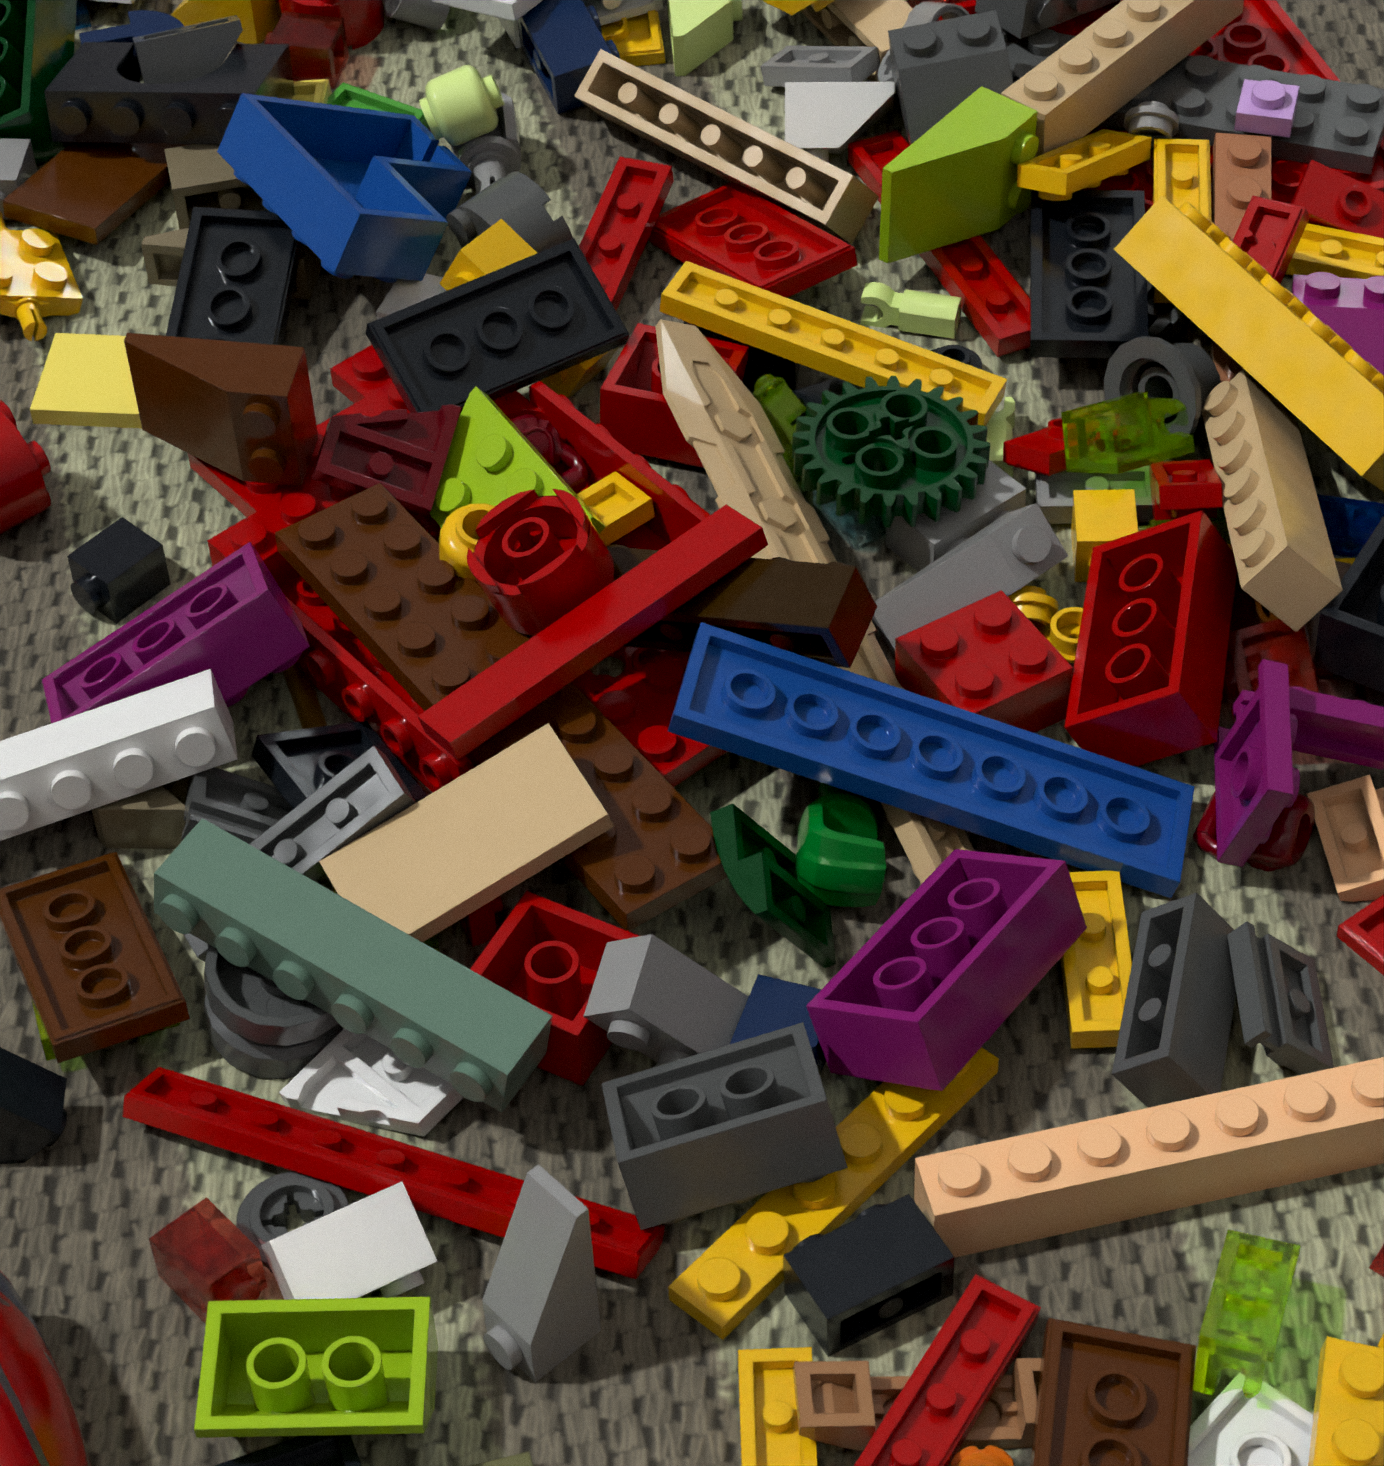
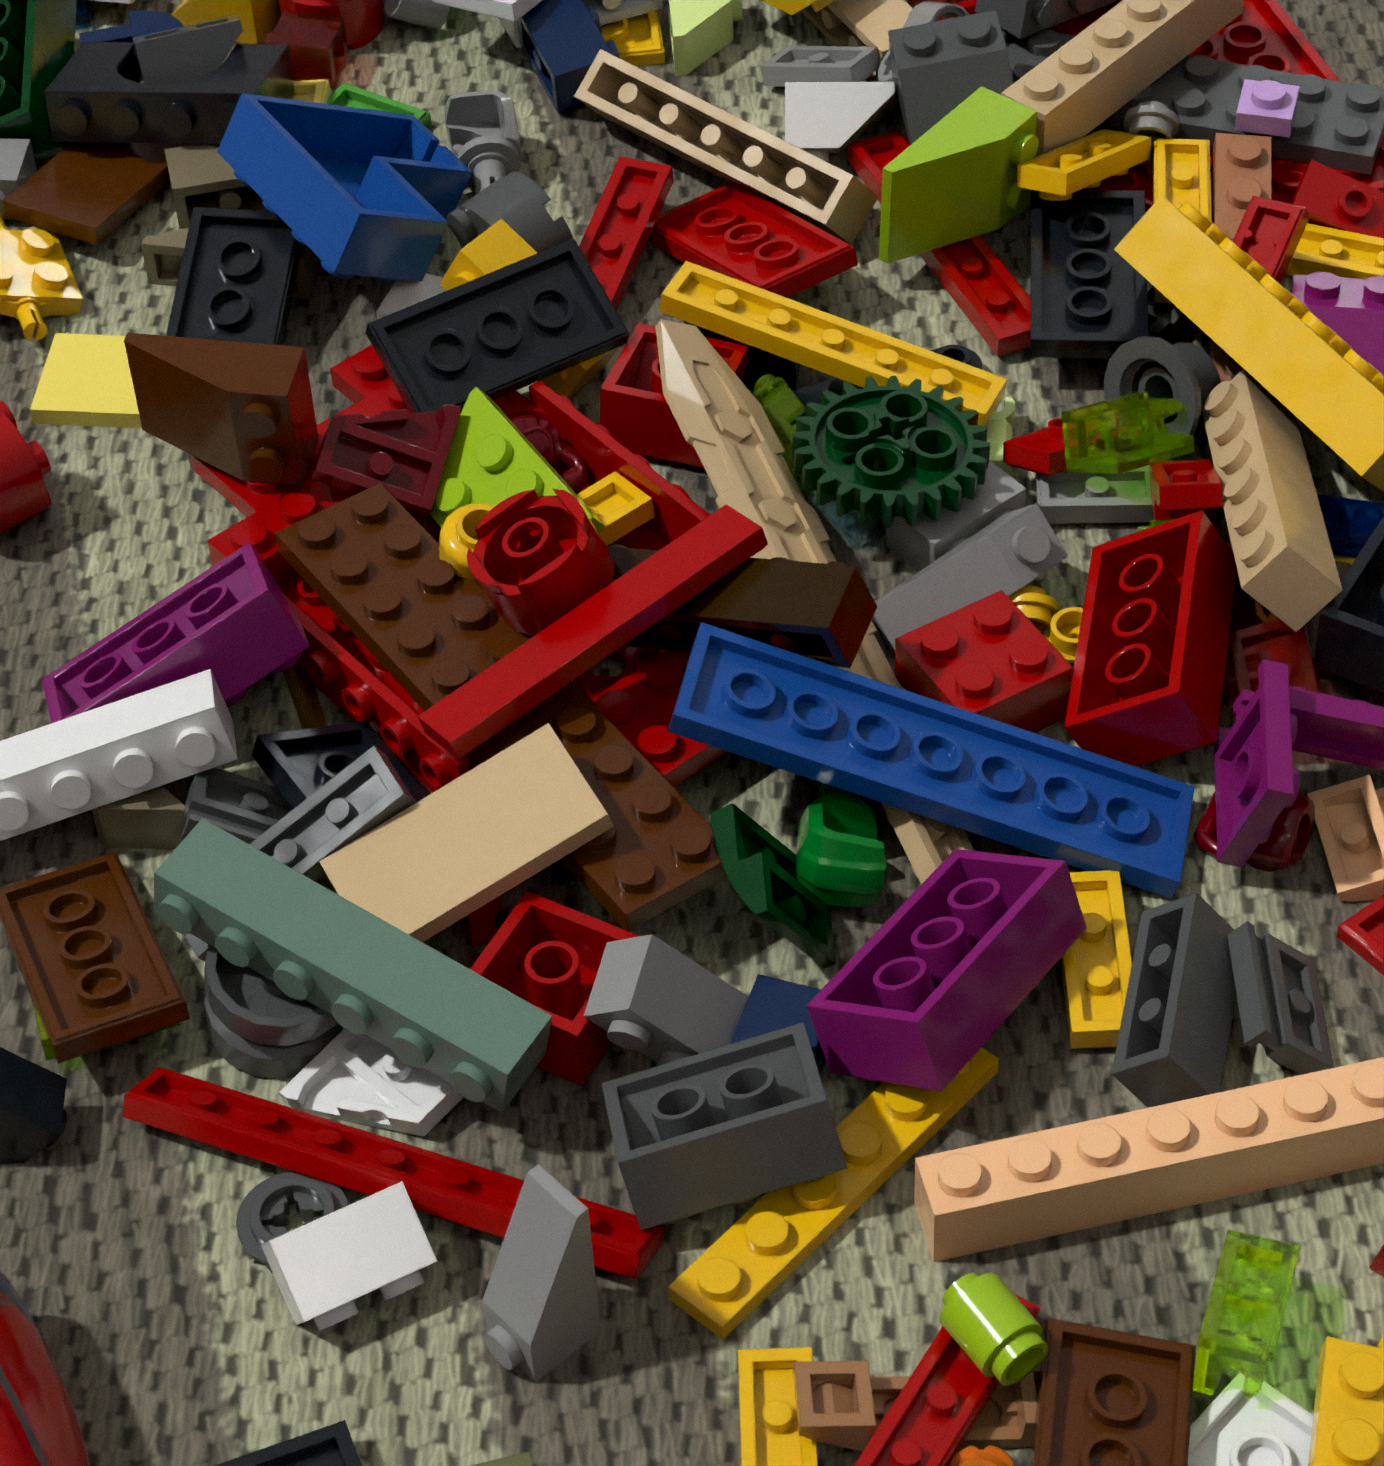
black brick [67,517,171,624] -> none
clear red brick [149,1197,267,1324] -> none
lime slope [194,1297,438,1438] -> none
yellowish green head [419,65,505,146] -> none
black brick [783,1194,954,1357] -> none
yellowish green bar [860,282,962,339] -> none
yellow brick [1071,489,1138,582] -> none
none -> lime brick [939,1272,1048,1386]

